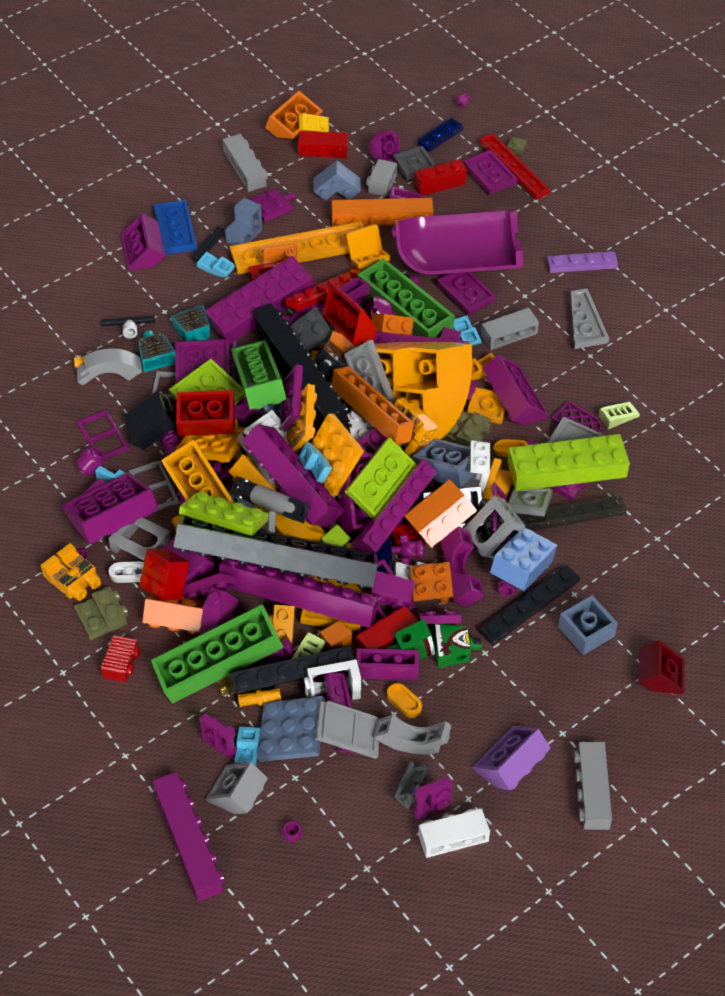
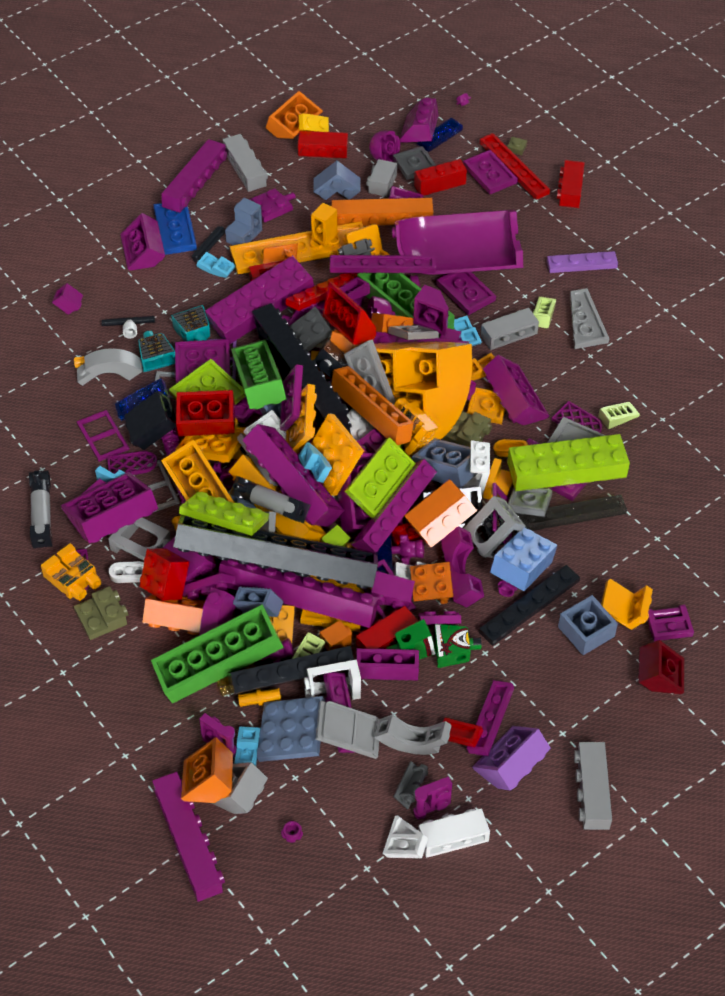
magenta head [77,447,105,475] -> none
red brick [101,635,141,683] -> none
light orange tile [387,683,422,718] -> none
none -> piece [29,470,53,548]
none -> magenta brick [52,283,83,315]
none -> magenta window [107,451,158,475]
none -> clear blue plate [115,378,168,421]
none -> magenta brick [162,139,227,213]
none -> orange slope [181,737,233,803]
none -> sand blue brick [233,586,283,617]
none -> light orange brick [311,203,337,246]
none -> magenta plate [330,255,436,273]
none -> dark grey hinge [338,239,375,255]
none -> white wing [383,815,428,858]
none -> light grey tile [388,325,439,340]
none -> magenta slope [400,98,439,142]
none -> magenta slope [413,285,449,336]
none -> red tile [443,718,483,748]
none -> magenta plate [467,680,514,756]
none -> yellowish green slope [533,297,556,328]
none -> red brick [557,160,585,208]
none -> light orange bracket [601,579,653,630]
none -> magenta plate [647,604,694,641]

